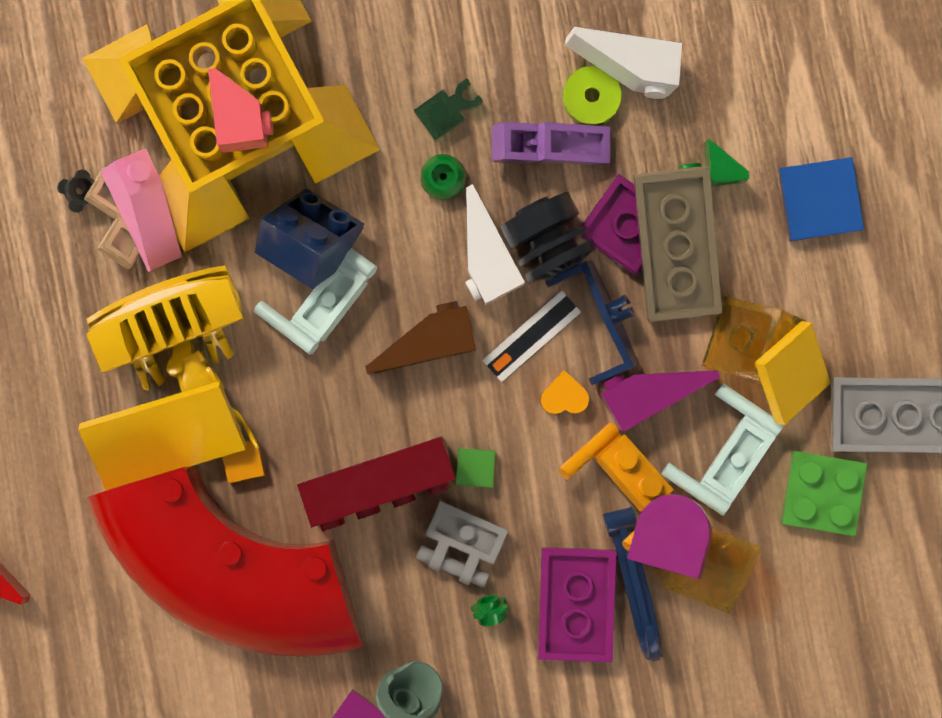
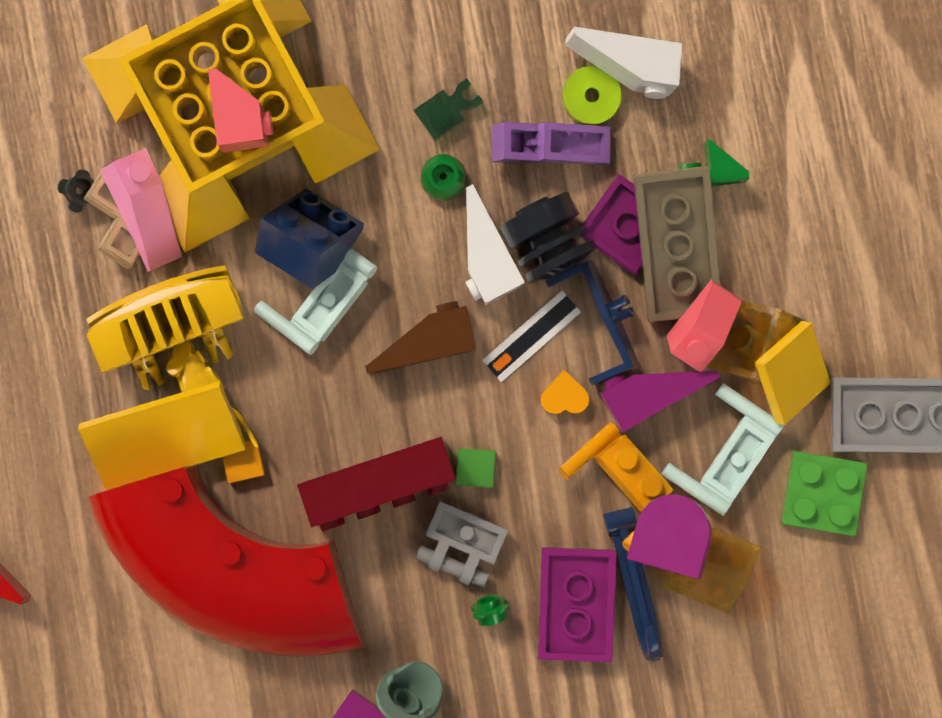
blue tile [778,157,864,242] -> none
none -> coral slope [666,279,742,373]

